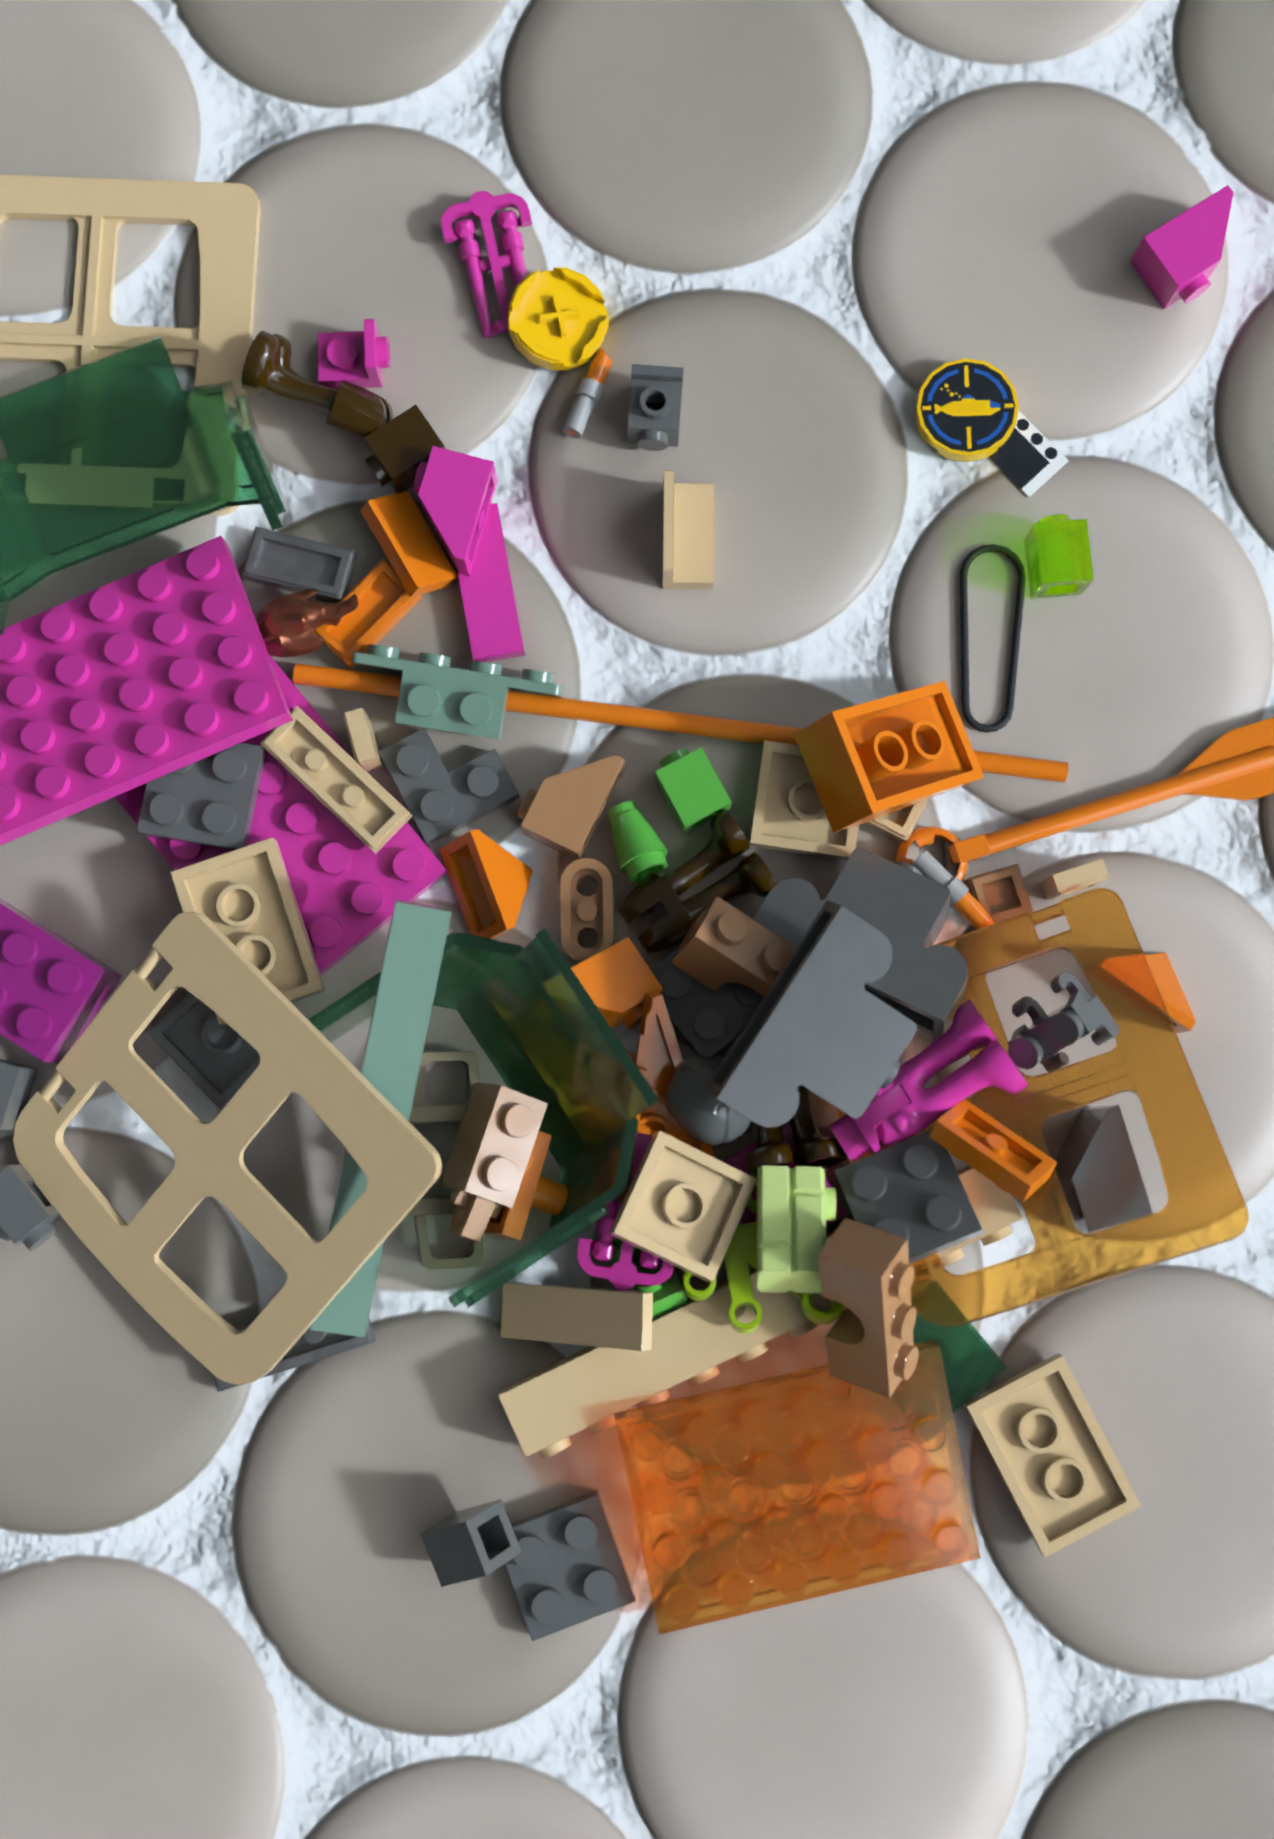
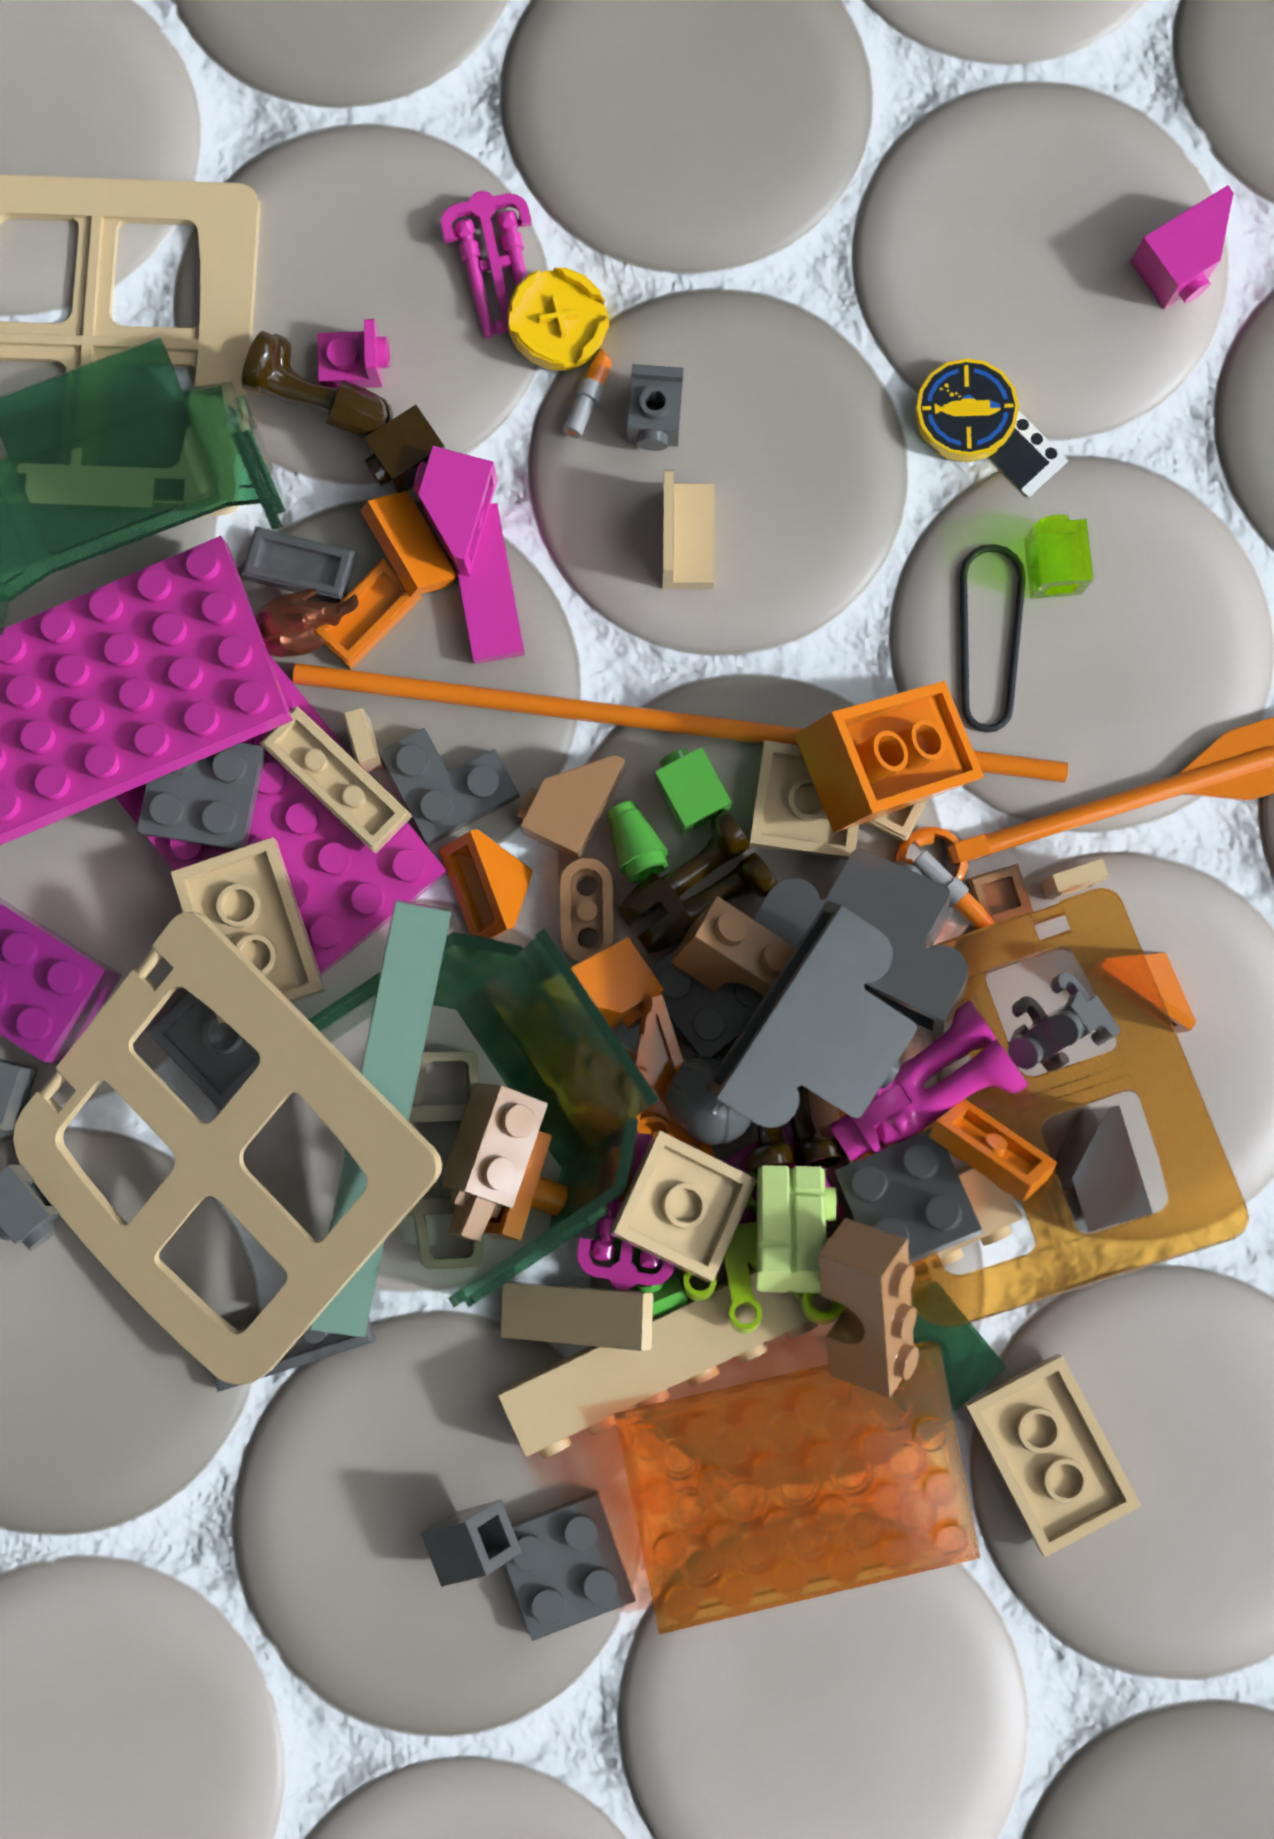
sand green bracket [352,644,564,740] -> none

